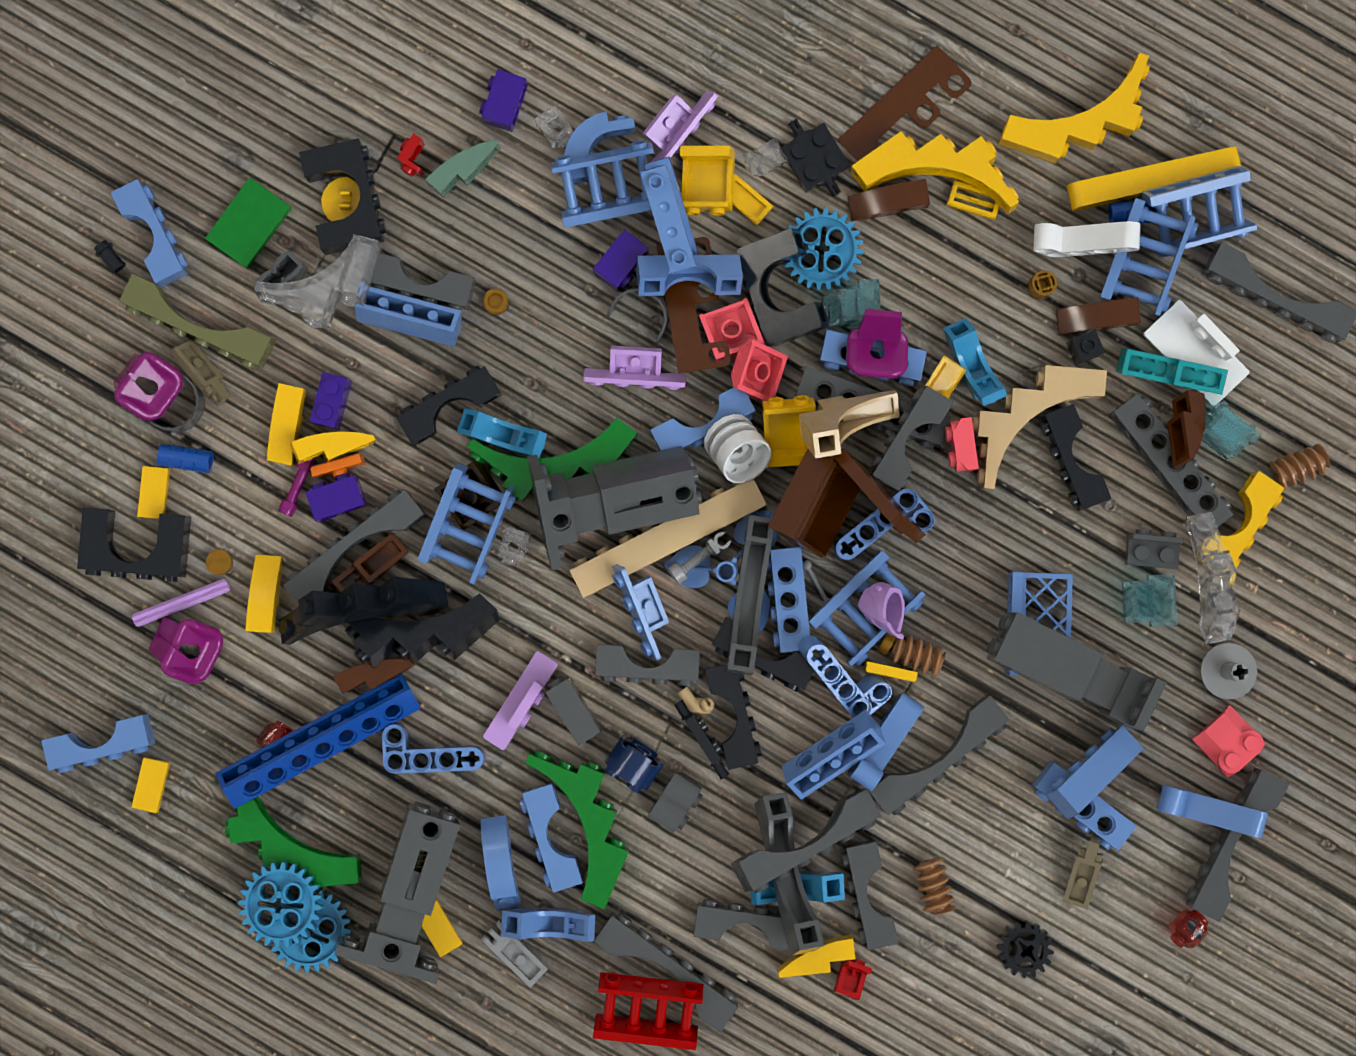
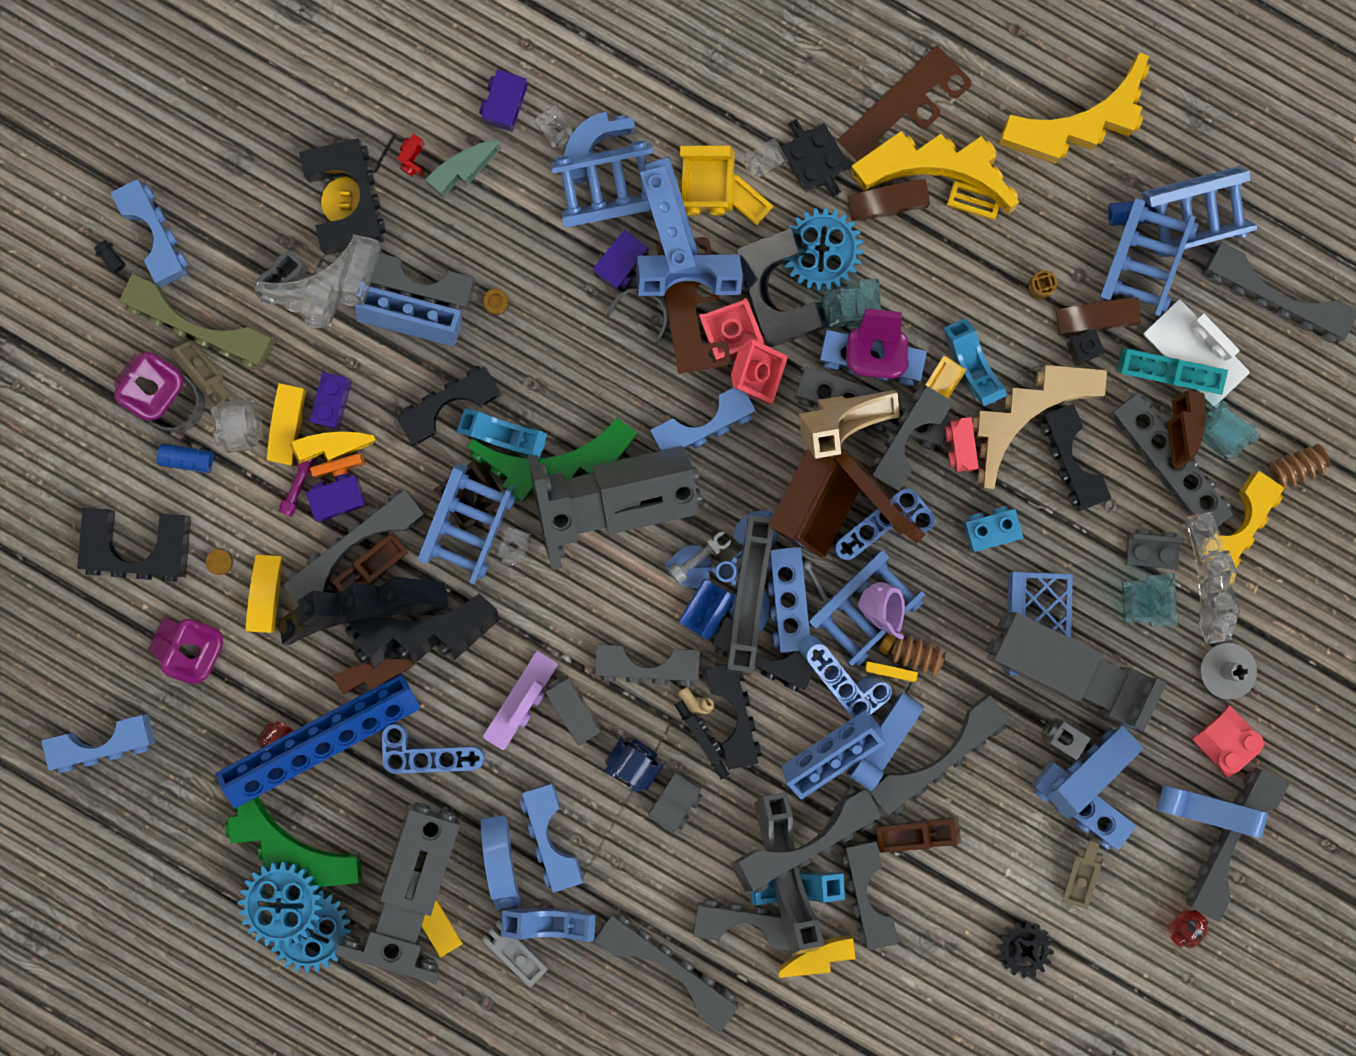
yellow tile [131,757,171,813] -> none
lavender axle [132,579,231,627] -> none
yellow tile [137,466,170,519] -> none
green tile [205,177,292,269] -> none
green arch [525,750,629,910] -> none
tan brick [569,479,767,598] -> none
lavender bracket [583,346,686,390] -> none
red fence [593,972,704,1051] -> none
medium blue bracket [612,564,669,661] -> none
lavender bracket [642,91,718,161] -> none
white wheel [704,414,771,483] -> none
yellow panel [762,395,816,467] -> none
red bracket [833,958,872,1001] -> none
medium nougat piece [913,857,956,914] -> none
white beam [1033,221,1140,257] -> none
yellow beam [1066,147,1242,211] -> none
none -> clear brick [211,397,263,453]
none -> blue bracket [679,579,735,641]
none -> reddish brown slope [876,817,961,853]
none -> dark azure brick [962,506,1024,553]
none -> flat silver brick [1041,719,1091,760]

